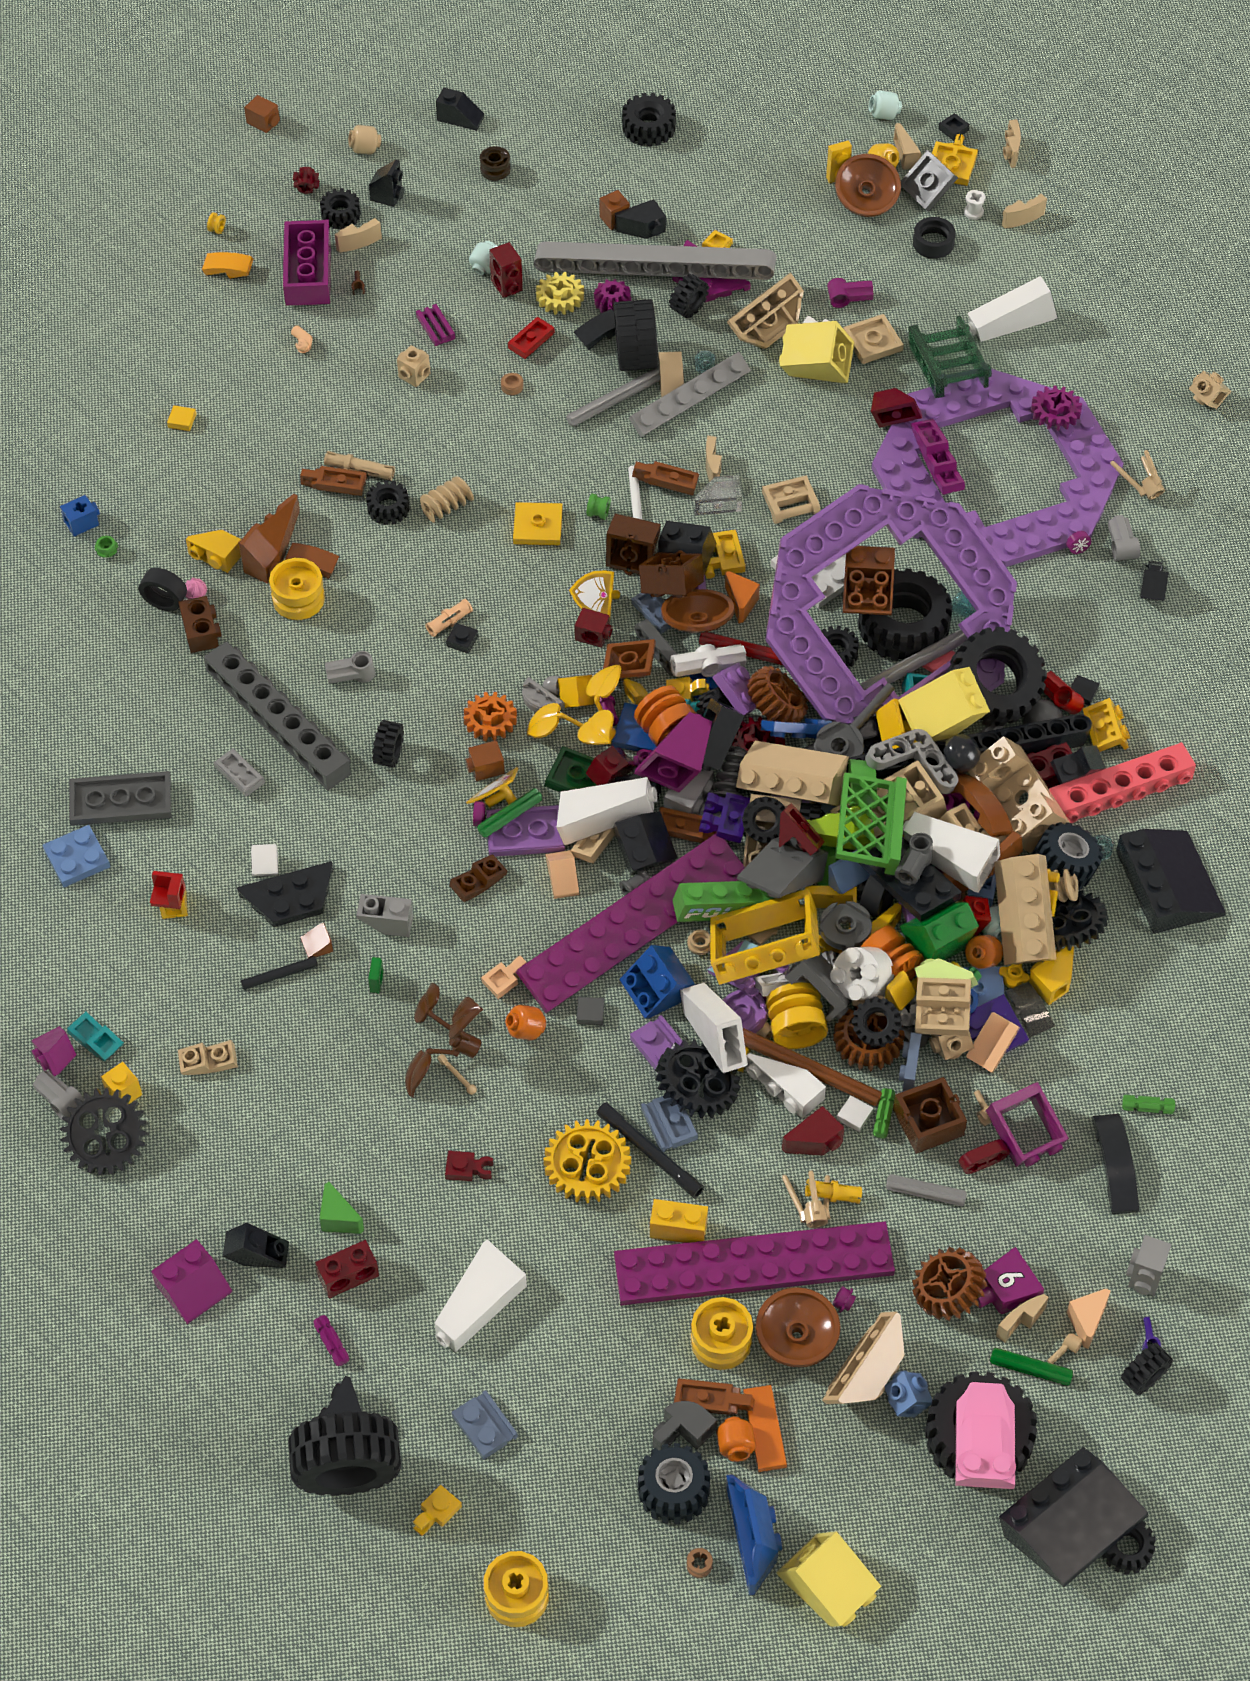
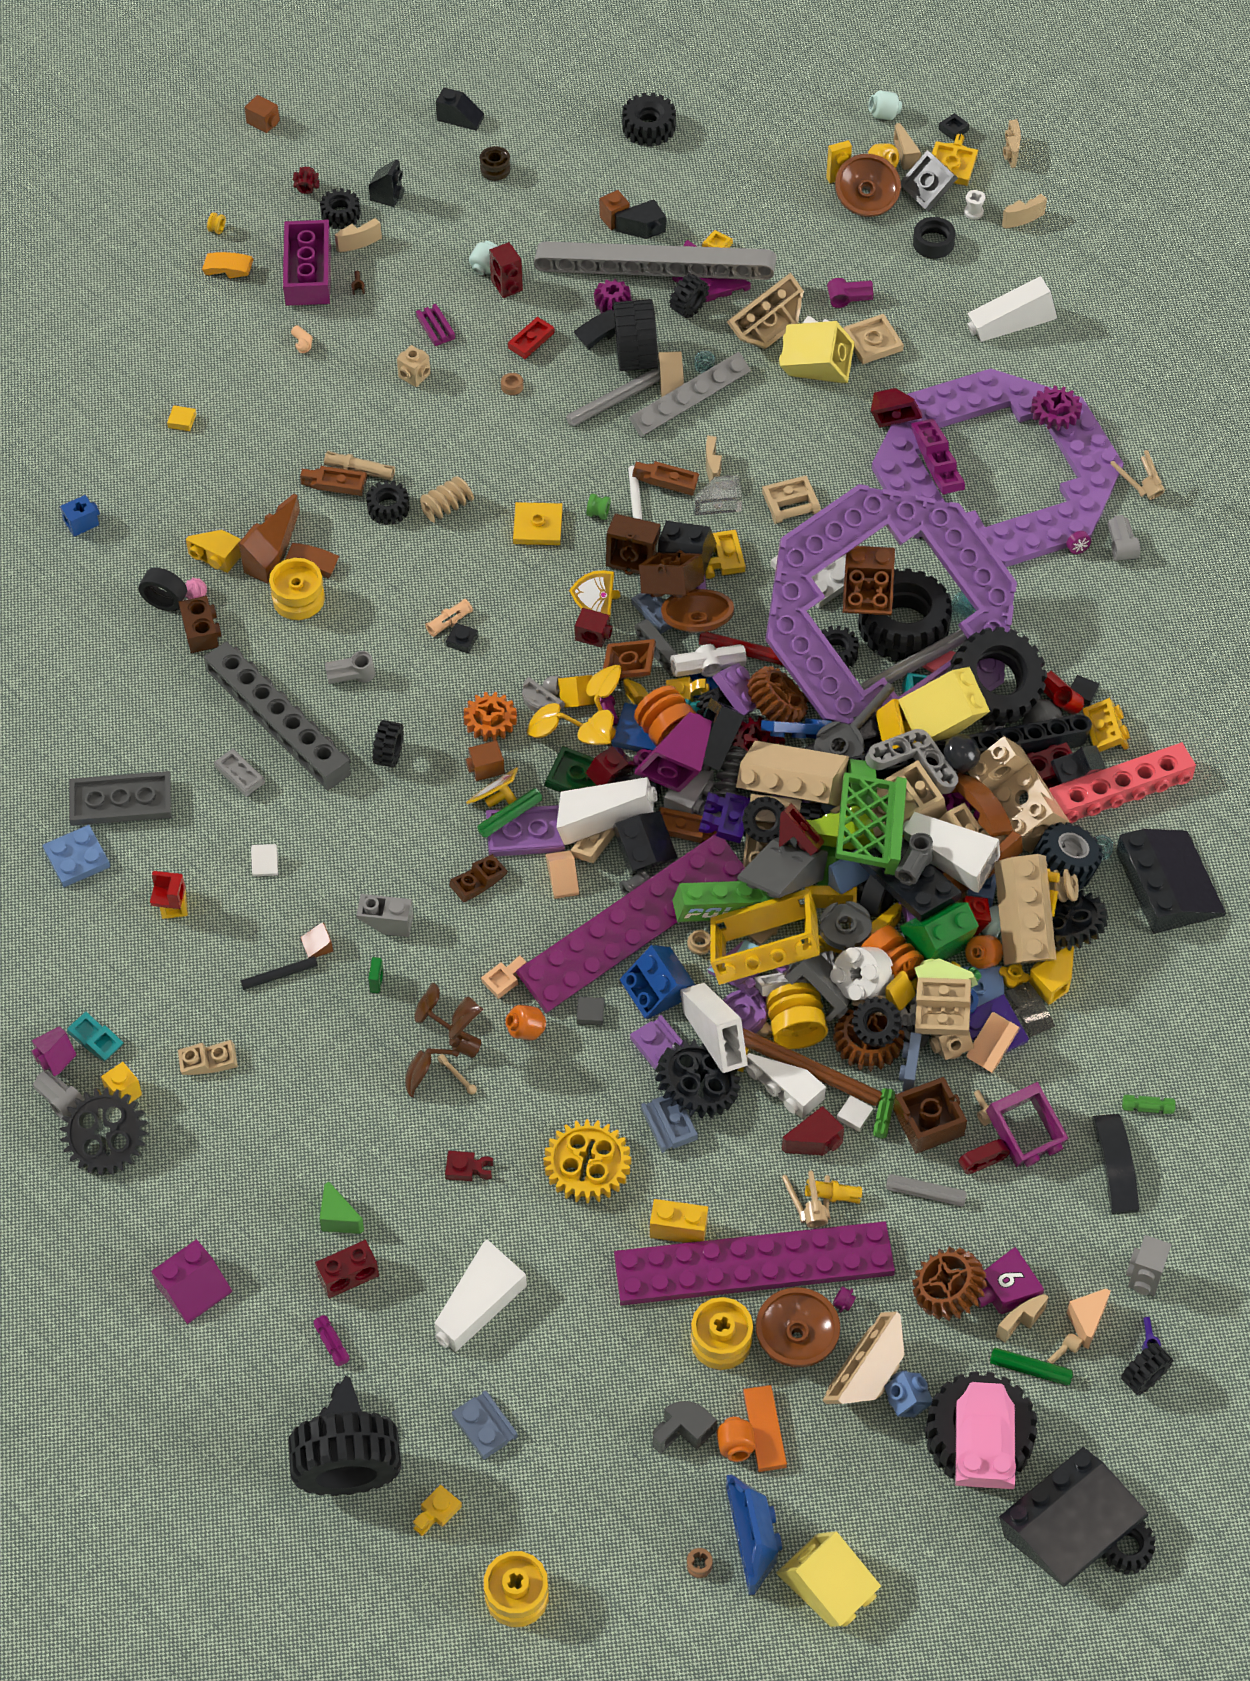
bright green plate [95,536,118,558] -> none
black slope [222,1222,289,1268] -> none
black wing [237,861,334,927] -> none
tan head [348,125,381,155] -> none
magenta tile [473,801,486,827] -> none
light yellow gear [536,272,584,315] -> none
black piece [596,1102,704,1199] -> none
black wheel [638,1443,710,1525] -> none
dark orange hinge [674,1378,755,1415] -> none
orange slope [725,571,760,623] -> none
clear green fence [908,316,992,398] -> none
black slope [1139,561,1169,601] -> none
tan brick [1189,371,1231,409] -> none

